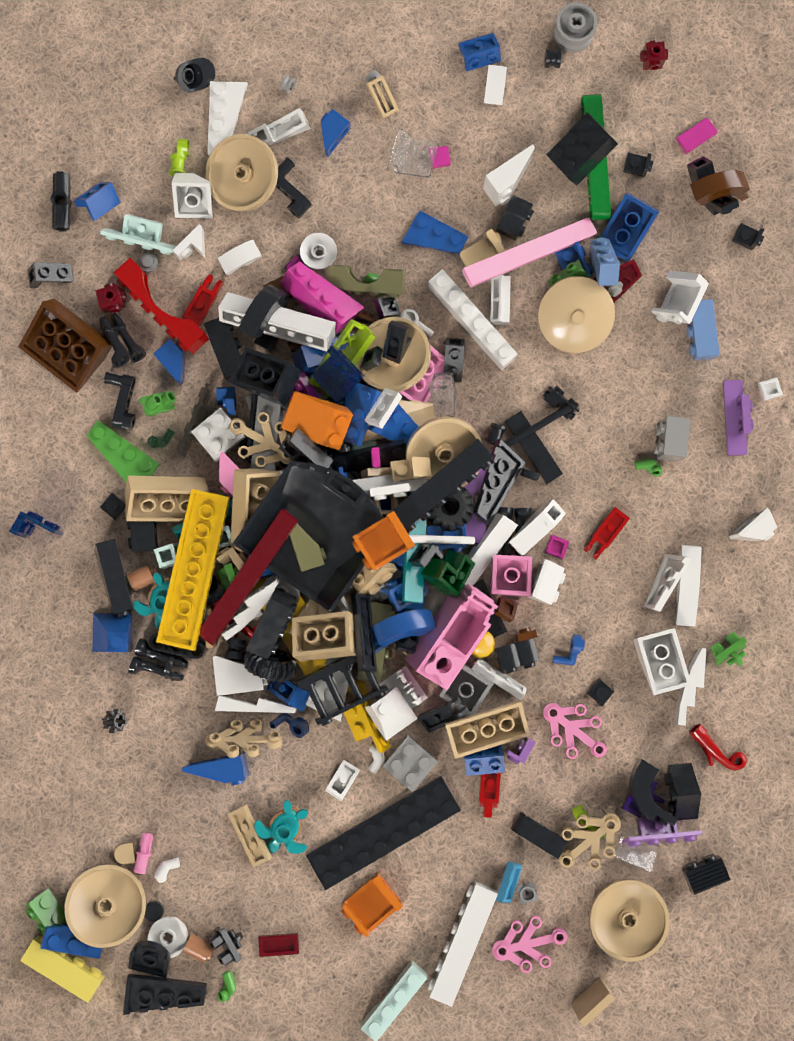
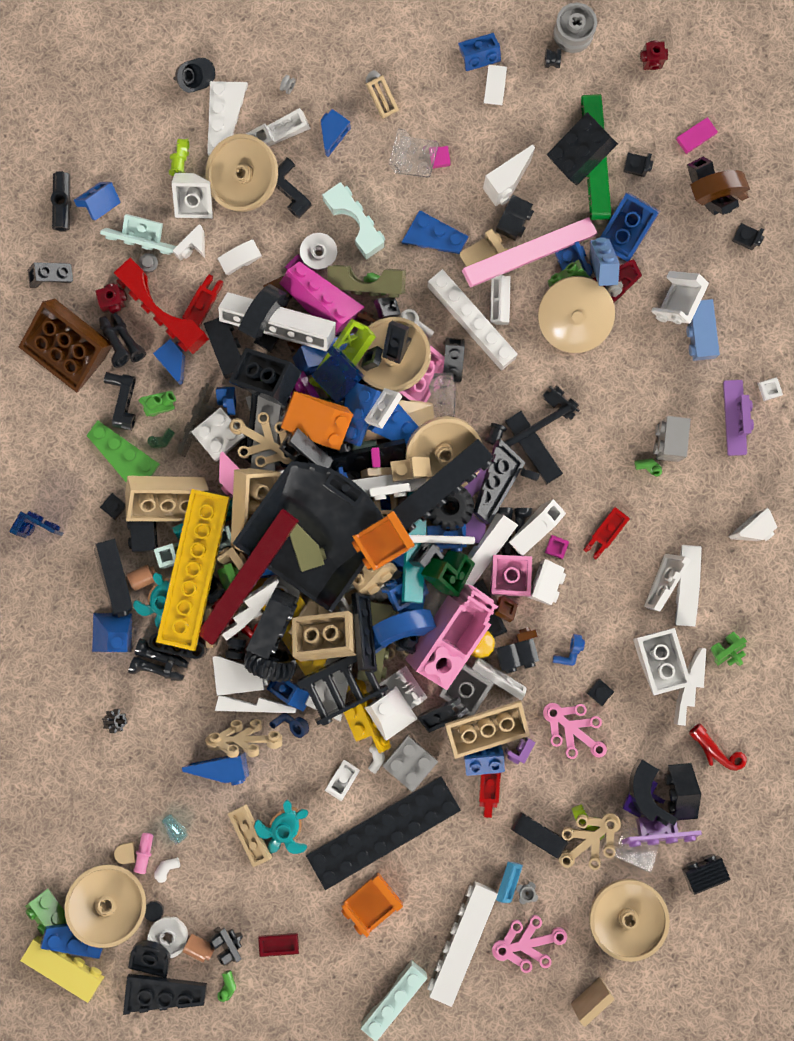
none -> clear light blue cone [161,814,189,845]
none -> light aqua arch [322,182,385,260]

